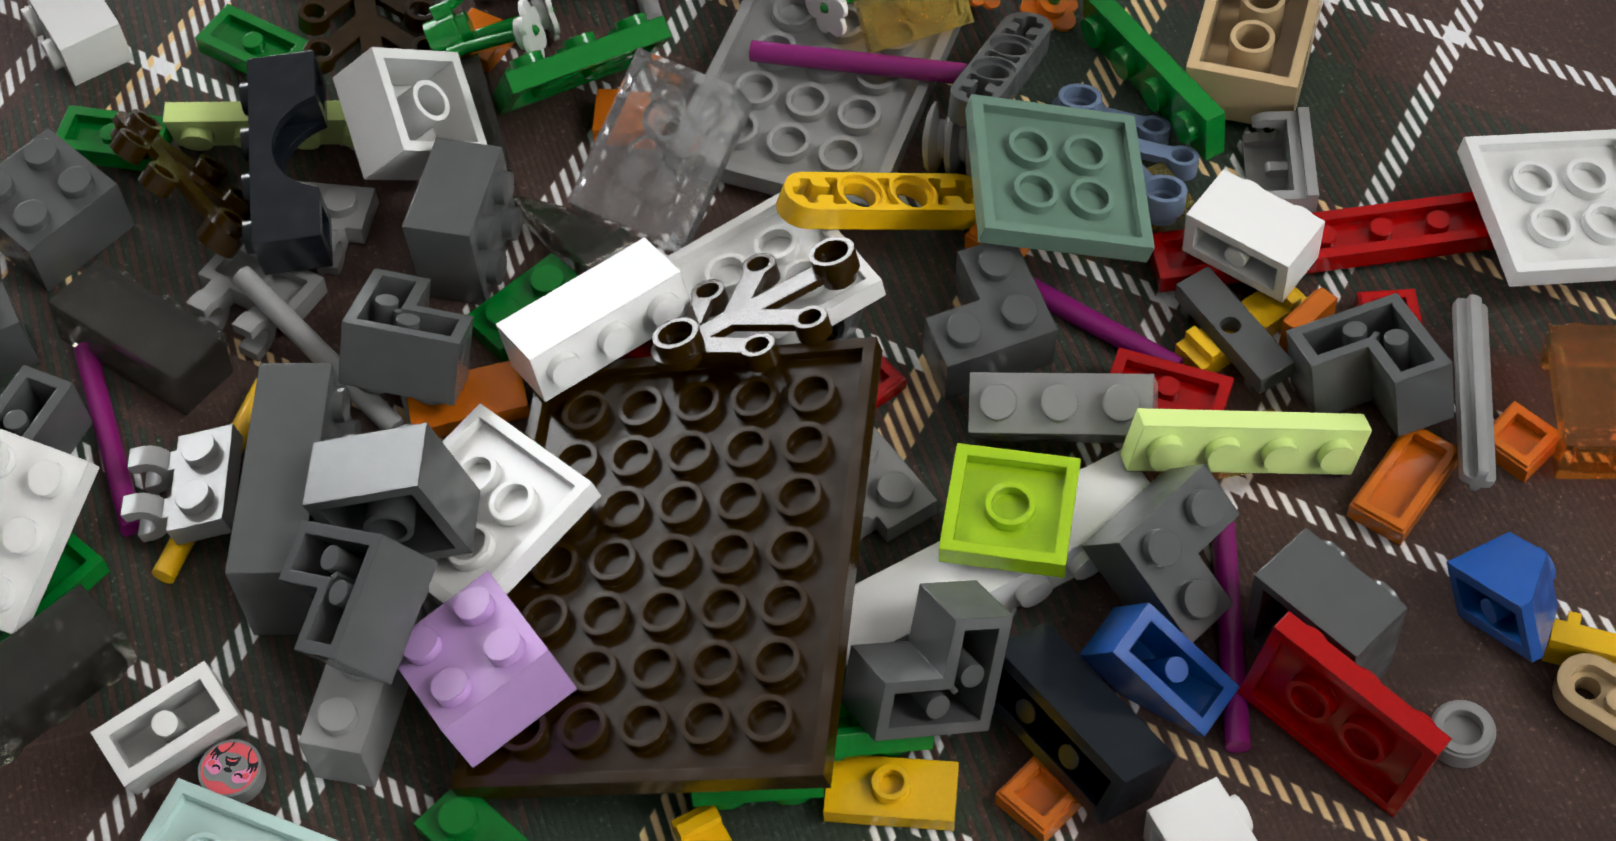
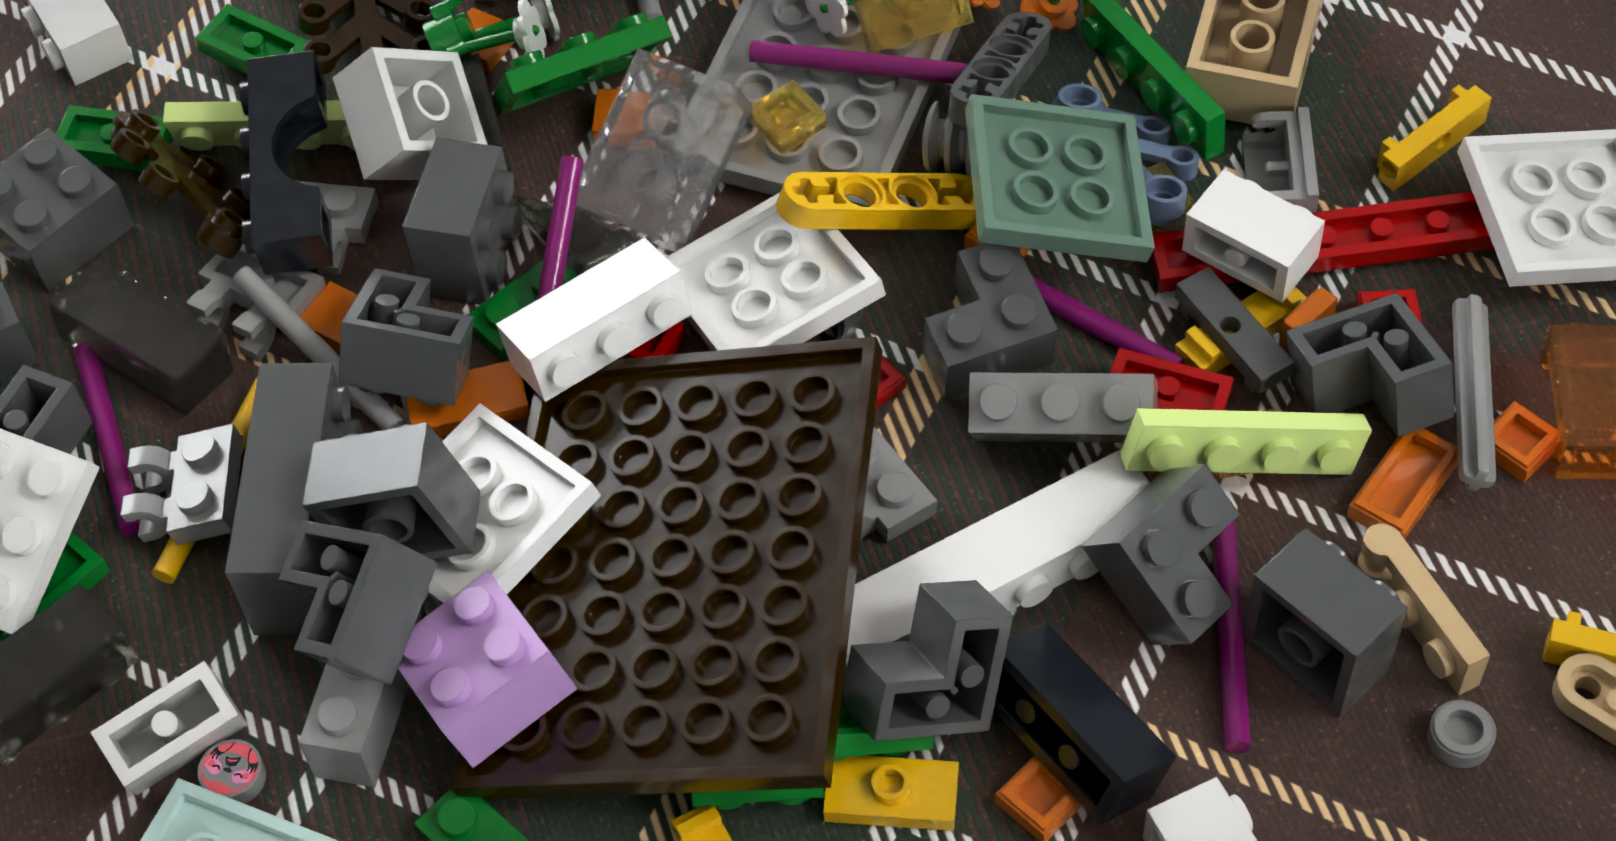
dark brown plant [651,237,860,373] -> none
lime plate [939,443,1081,578] -> none
blue slope [1079,602,1240,737] -> none
red plate [1238,611,1452,818] -> none
blue slope [1446,532,1558,662] -> none
none -> orange tile [300,281,358,353]
none -> magenta bar [523,156,584,380]
none -> clear yellow plate [748,80,827,154]
none -> tan plate [1356,523,1490,696]
none -> yellow piece [1377,85,1492,192]

